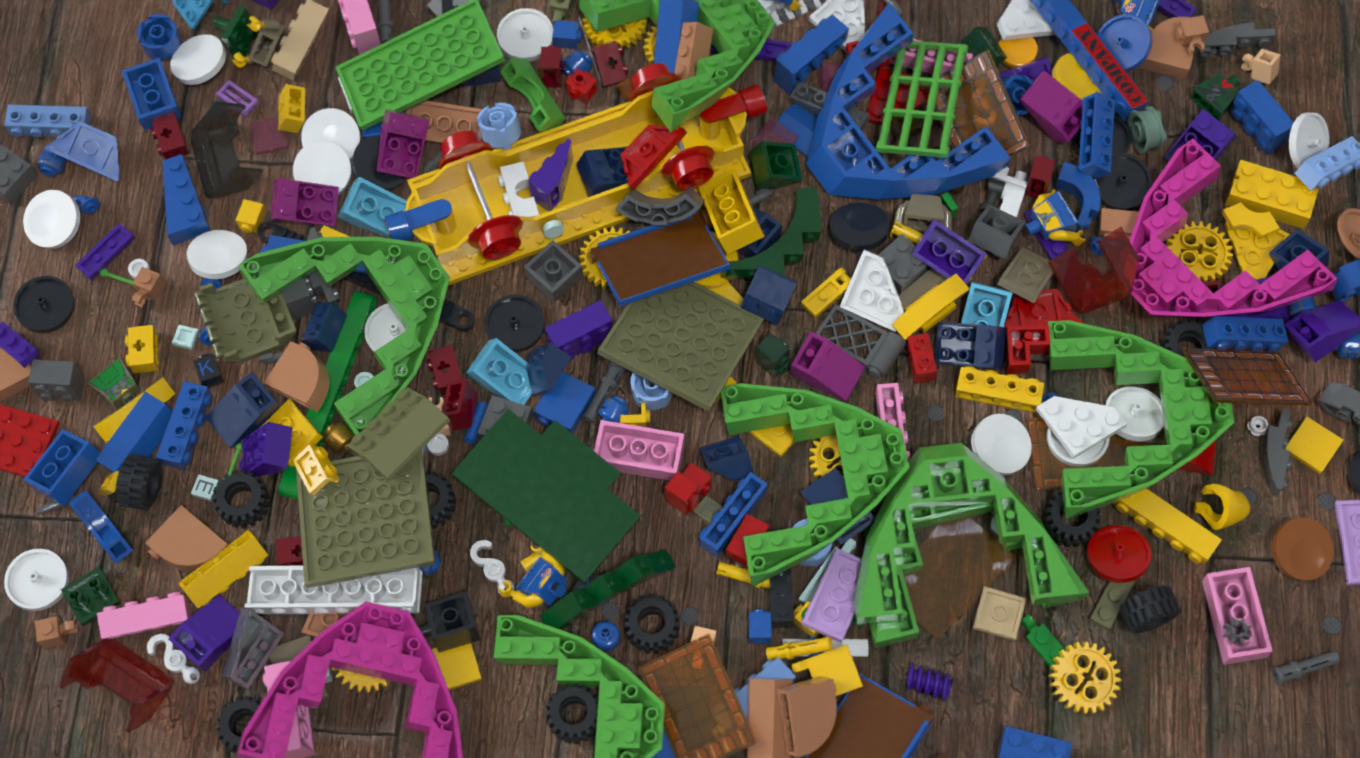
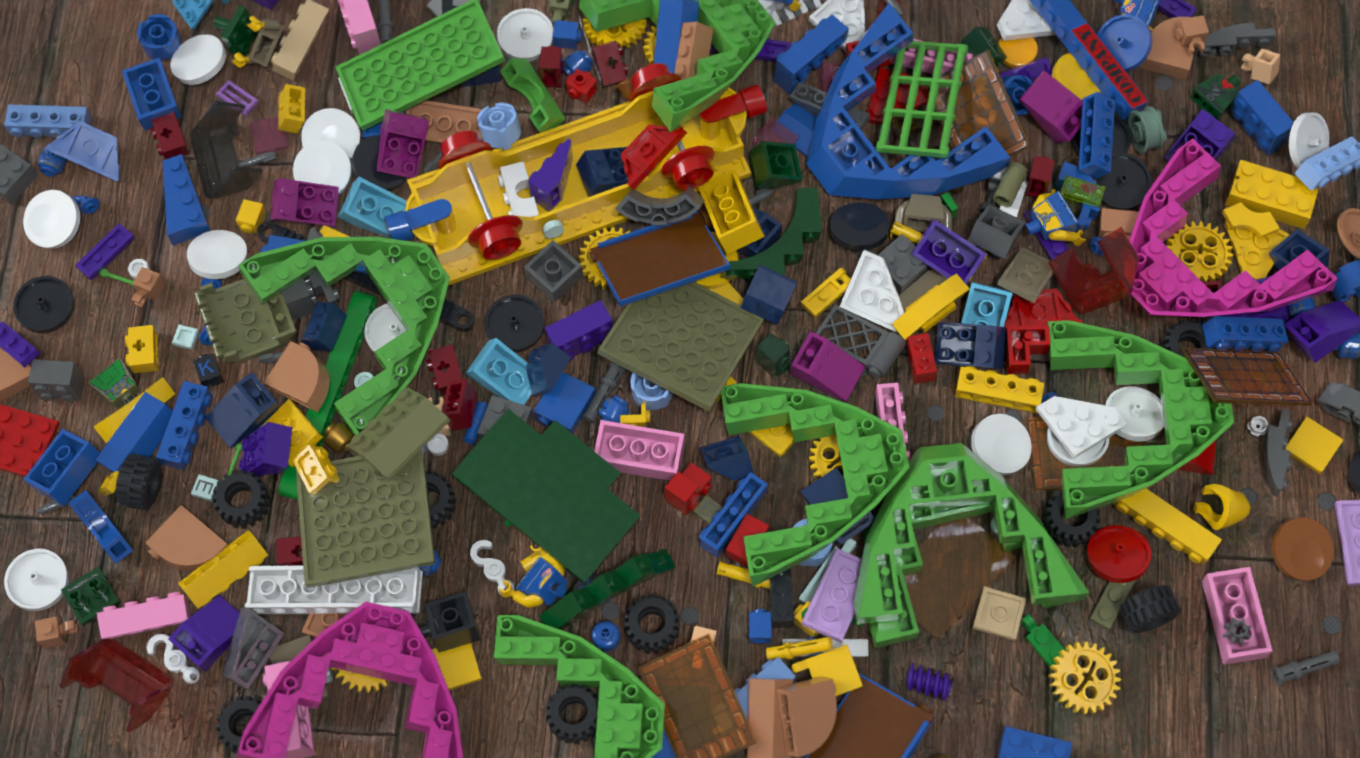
none -> dark grey piece [239,152,277,168]
none -> olive pin [993,162,1028,207]
none -> clear neon green tile [1060,175,1106,208]

